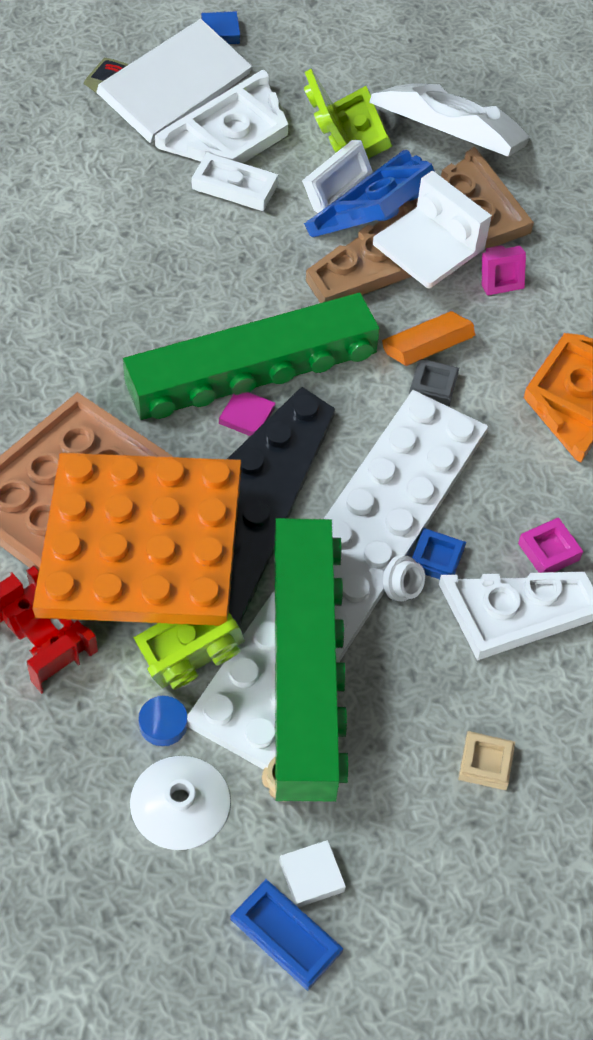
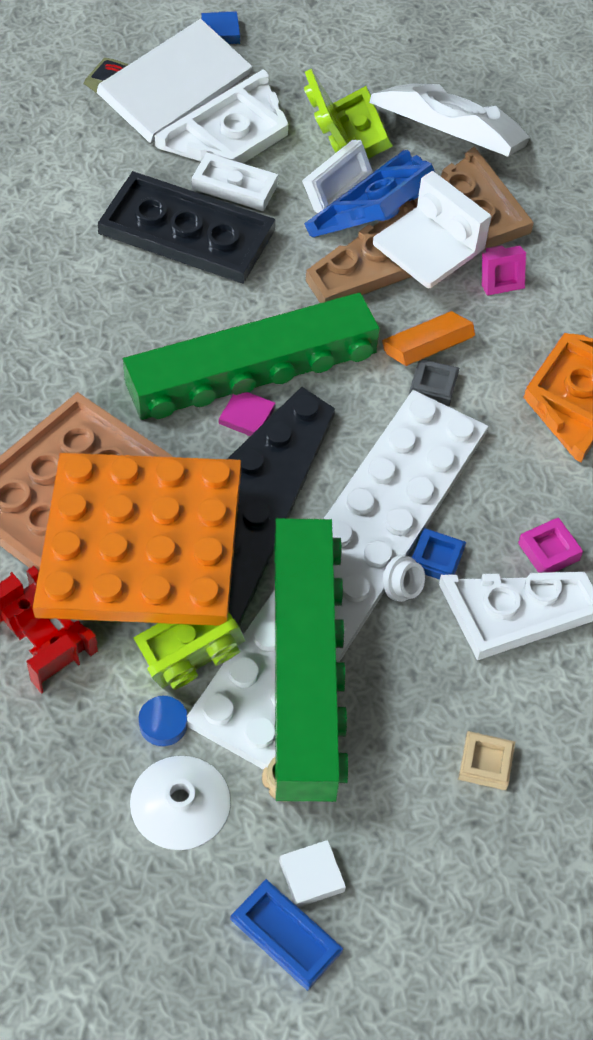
none -> black plate [98,171,276,284]

